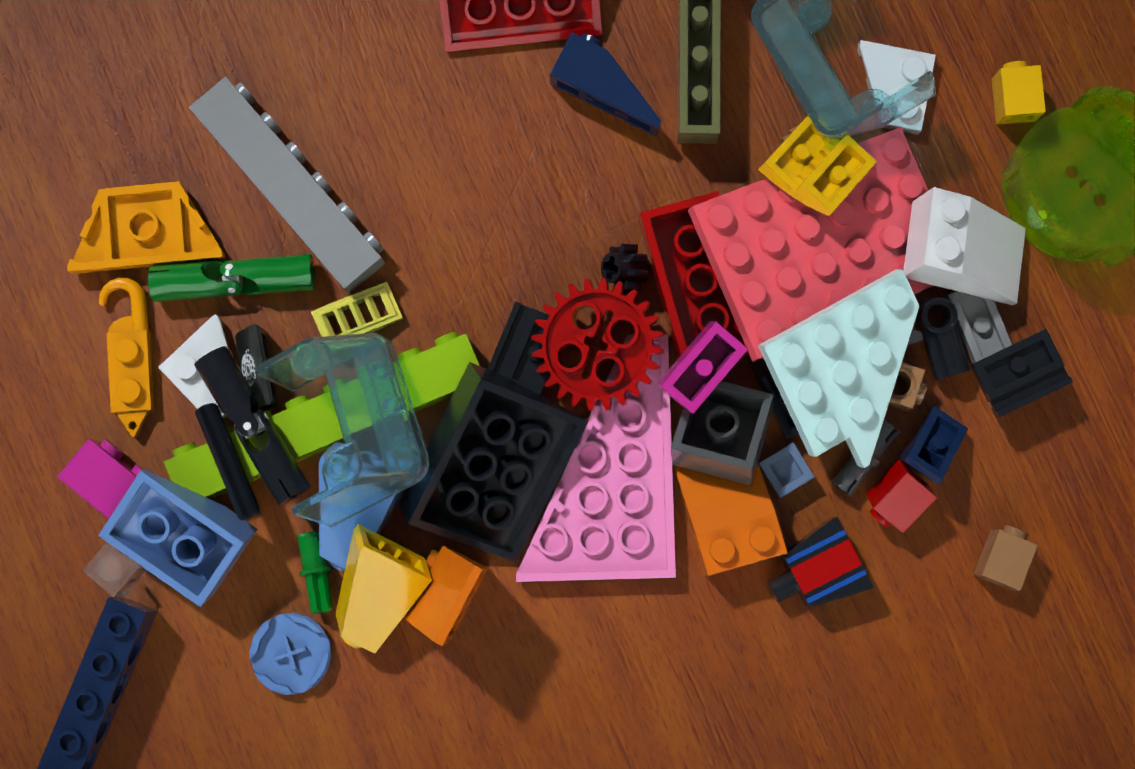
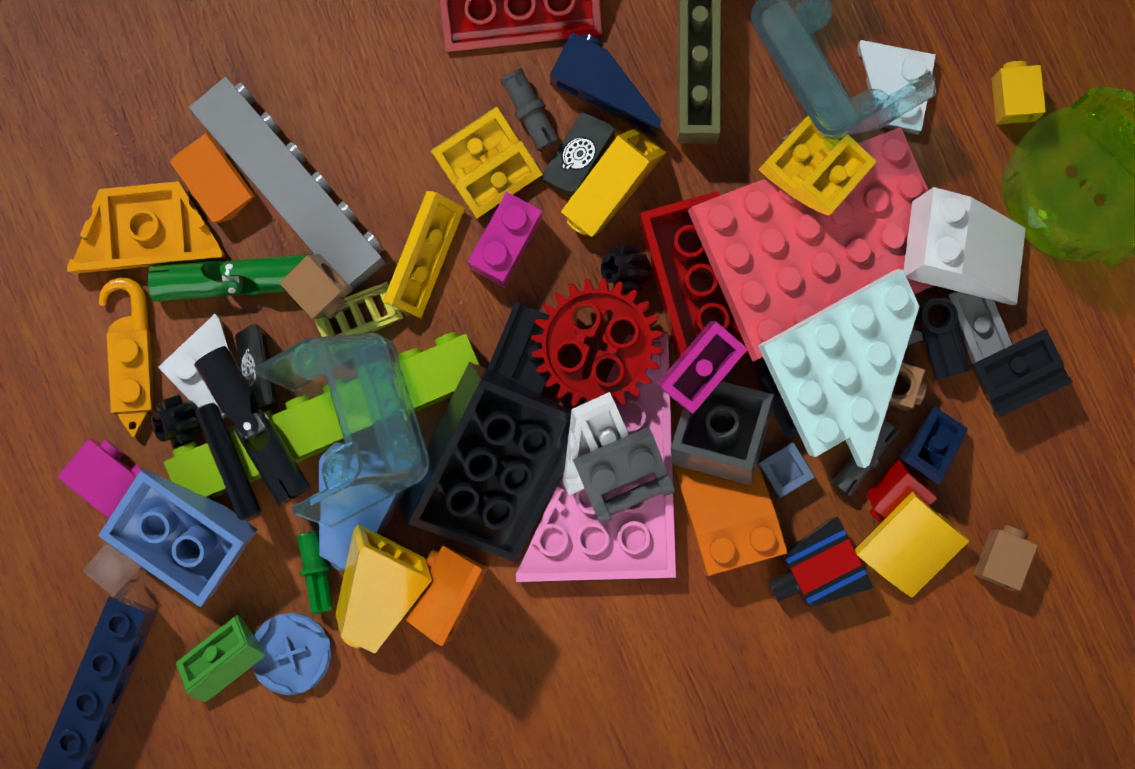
none -> black gear [151,394,201,448]
none -> orange slope [170,132,255,224]
none -> bright green slope [176,614,265,702]
none -> medium nougat brick [279,254,353,320]
none -> yellow plate [383,191,465,318]
none -> yellow slope [430,107,543,219]
none -> dark pink brick [467,192,543,288]
none -> dark grey pin [500,68,560,151]
none -> pearl dark grey slope [540,112,616,198]
none -> yellow slope [561,127,667,237]
none -> white wing [563,392,629,495]
none -> dark grey plate [573,427,675,525]
none -> yellow slope [855,491,970,598]

